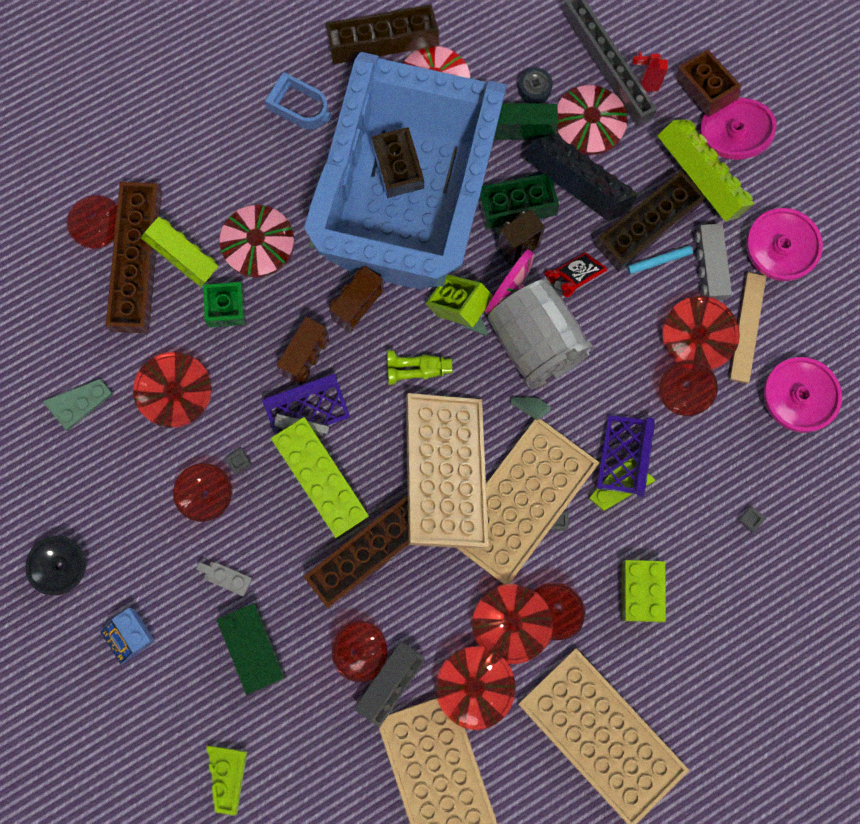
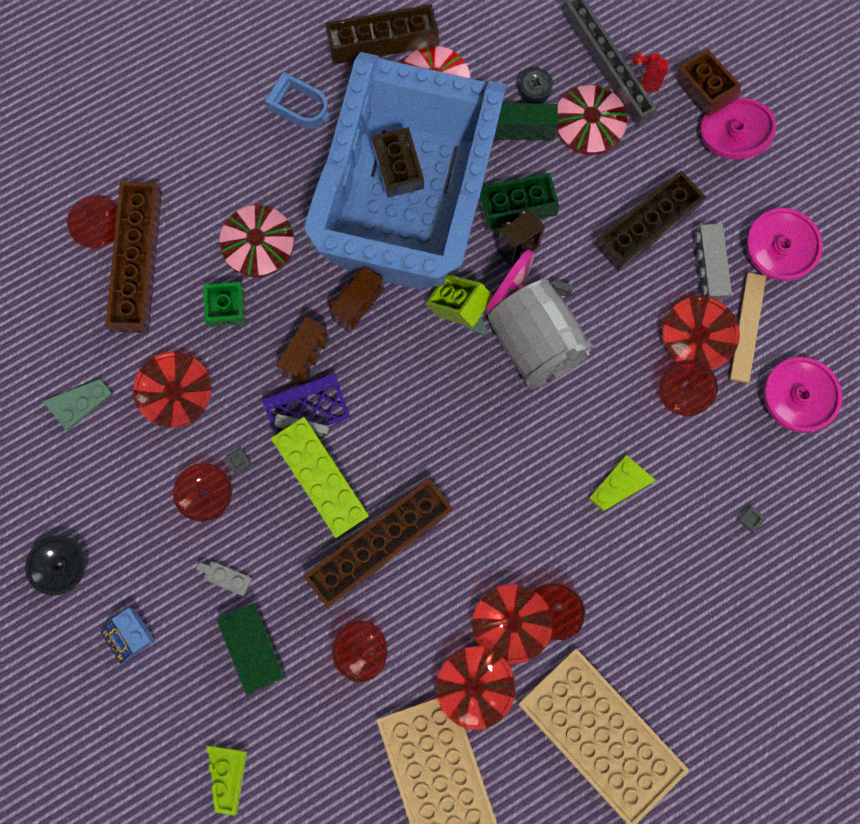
lime brick [141,216,219,288] -> none
dark grey brick [354,642,426,728] -> none
lime piece [387,350,453,385] -> none
tan plate [406,393,489,549] -> none
tan plate [455,419,599,585] -> none
sand green tile [511,398,551,420] -> none
black brick [525,133,638,222] -> none
flag [545,252,607,297] -> none
dark grey tile [550,511,569,531] -> none
dark purple fence [597,415,655,497] -> none
lime brick [622,560,666,623] -> none
medium azure piece [627,245,693,275] -> none
lime brick [657,119,754,222] -> none

